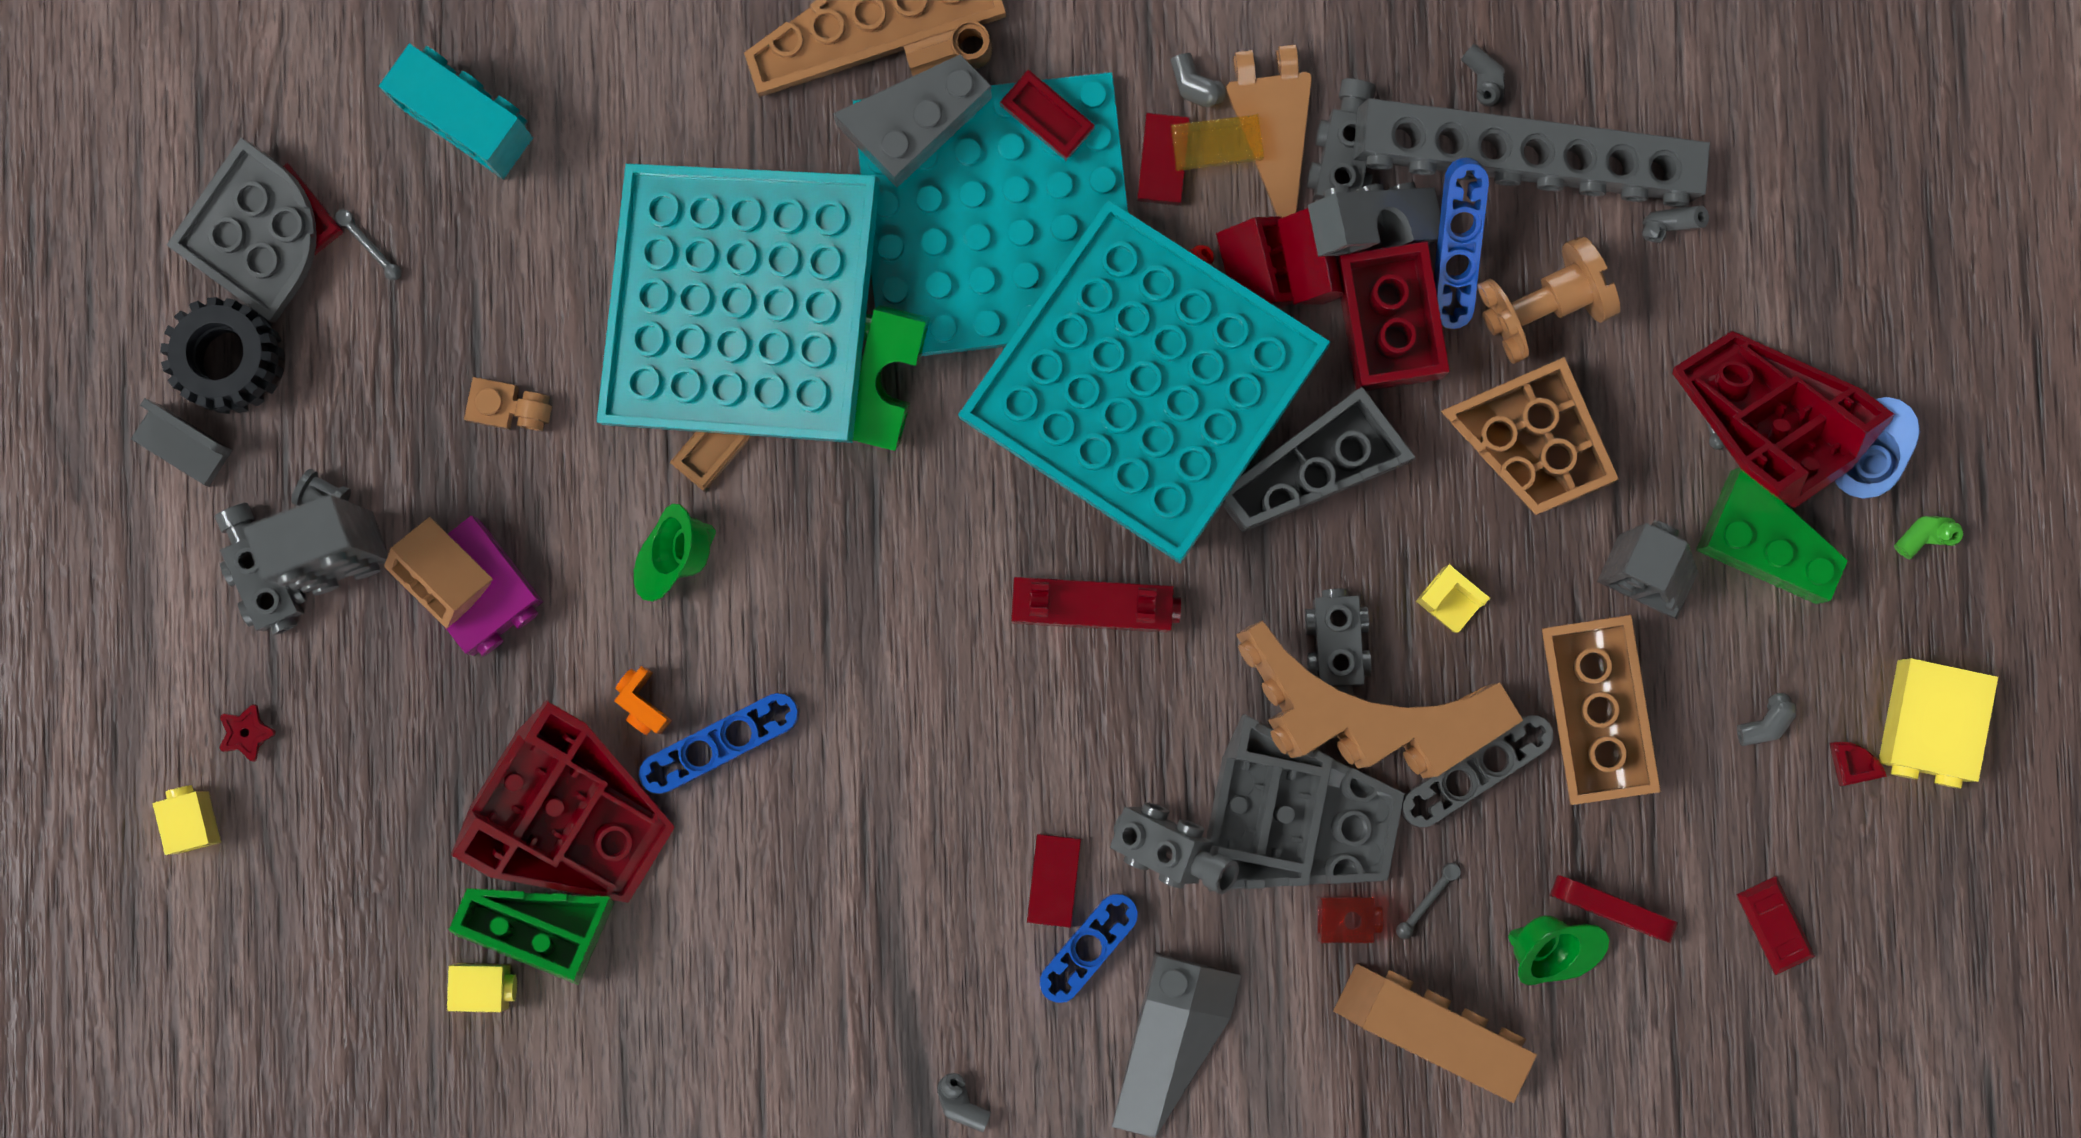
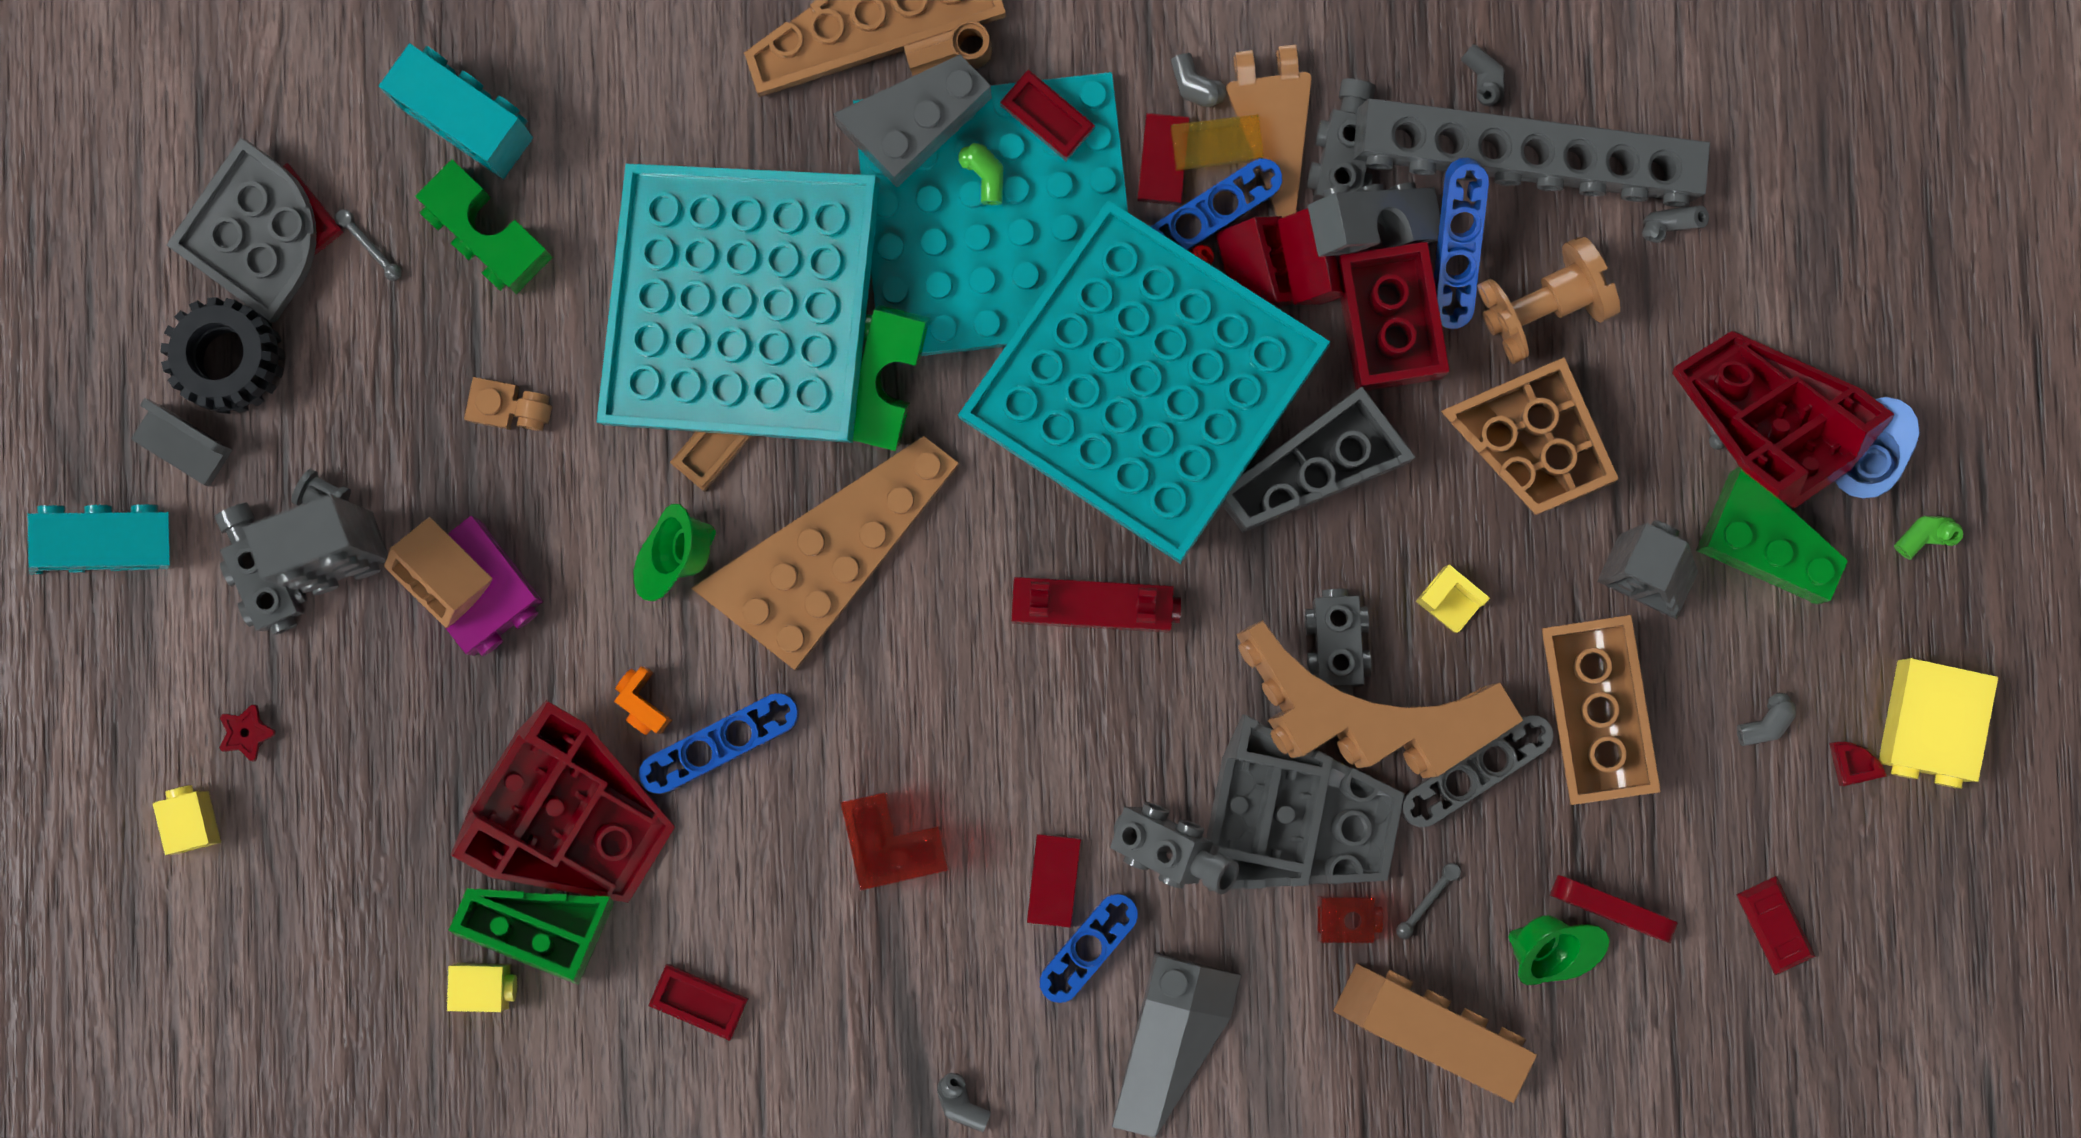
none -> teal wedge [28,504,170,575]
none -> green arch [415,159,553,294]
none -> dark red tile [648,964,749,1041]
none -> medium nougat wing [691,436,959,671]
none -> clear red brick [841,792,950,891]
none -> bright green arm [958,143,1004,205]
none -> blue beam [1150,159,1282,251]

